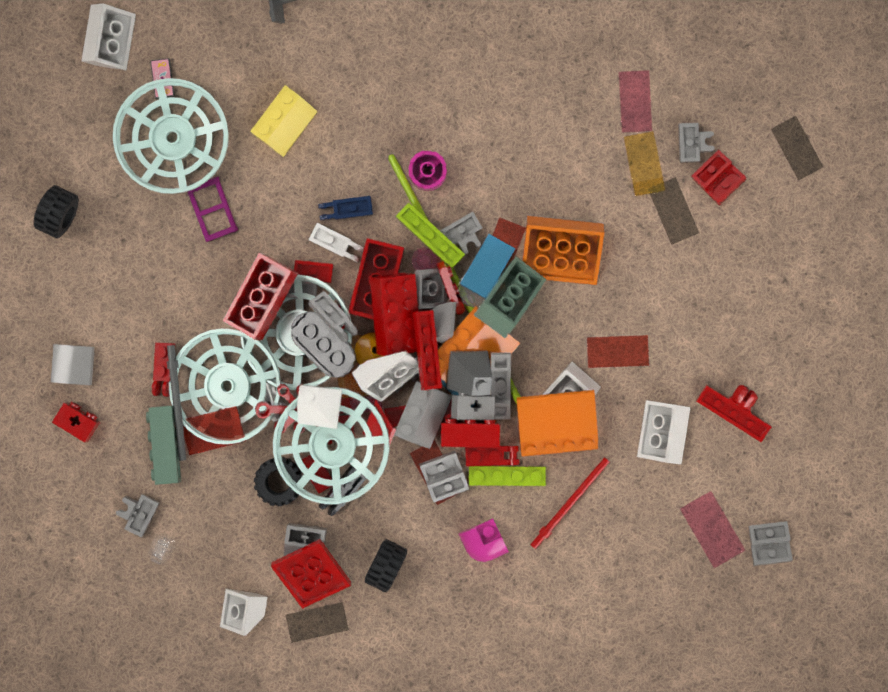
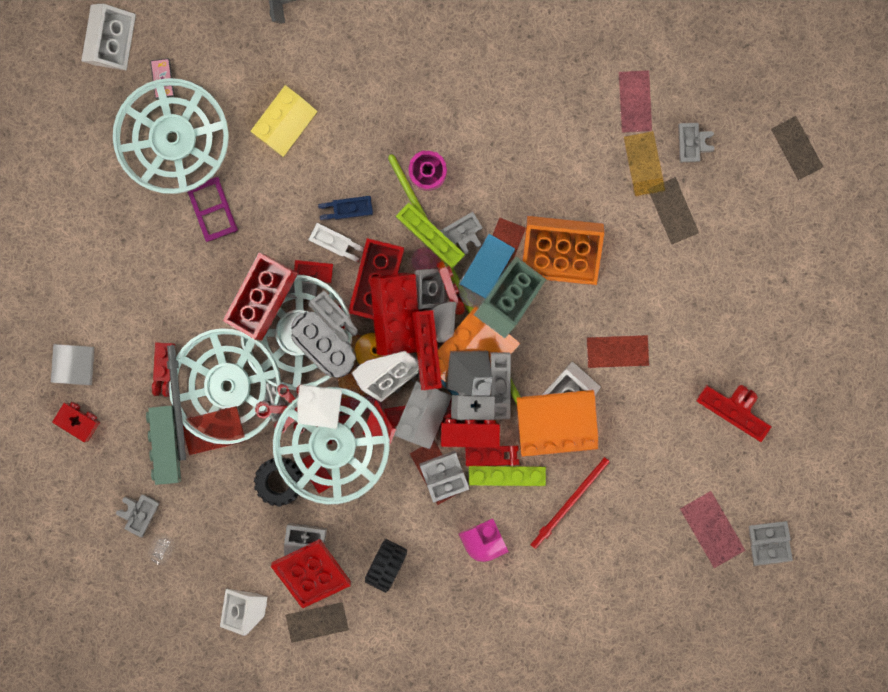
black tyre [33,185,79,239] -> none
black hinge [319,465,367,517] -> none
white slope [637,400,690,464] -> none
red slope [691,150,746,205] -> none

